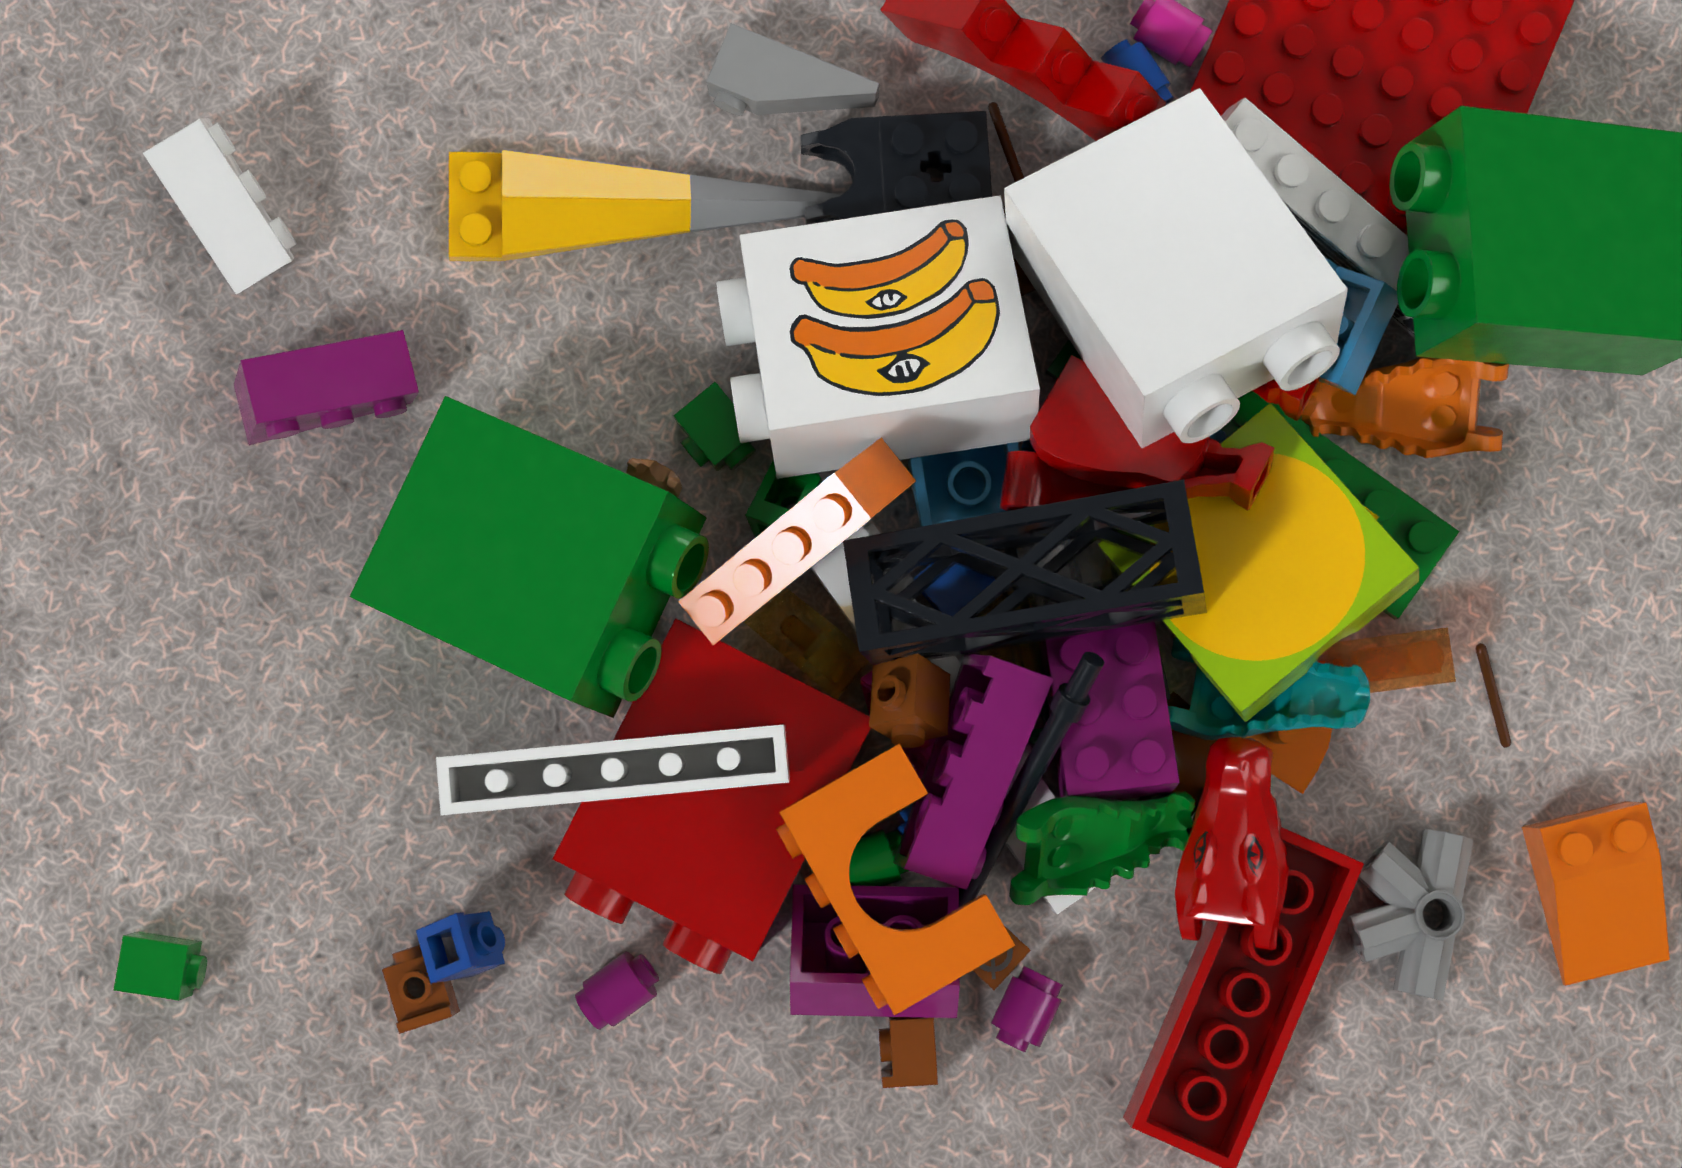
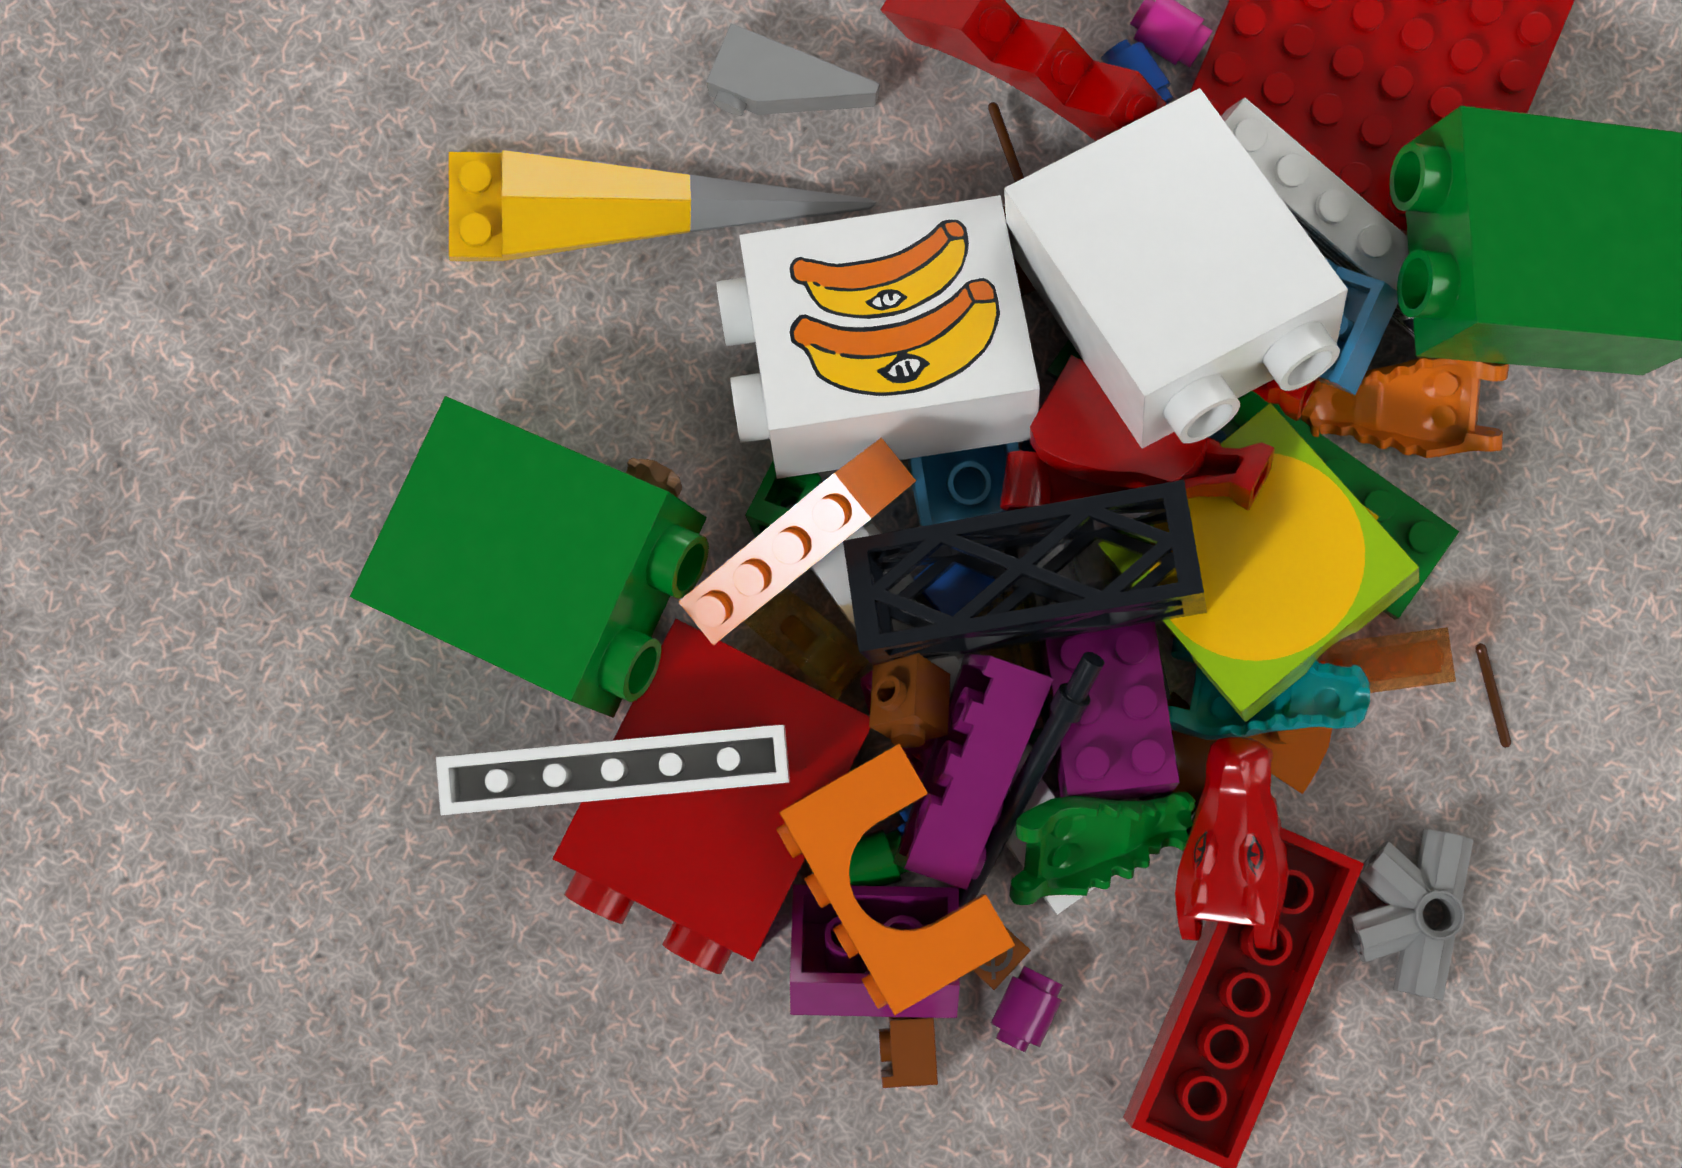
green brick [113,931,207,1001] -> none
white wedge [143,118,296,295] -> none
magenta wedge [234,330,419,446] -> none
dark orange brick [382,945,460,1034] -> none
blue brick [416,911,505,983] -> none
magenta brick [575,951,659,1030] -> none
green brick [673,382,756,471] -> none
black brick [800,111,992,225] -> none
orange slope [1522,801,1670,986] -> none

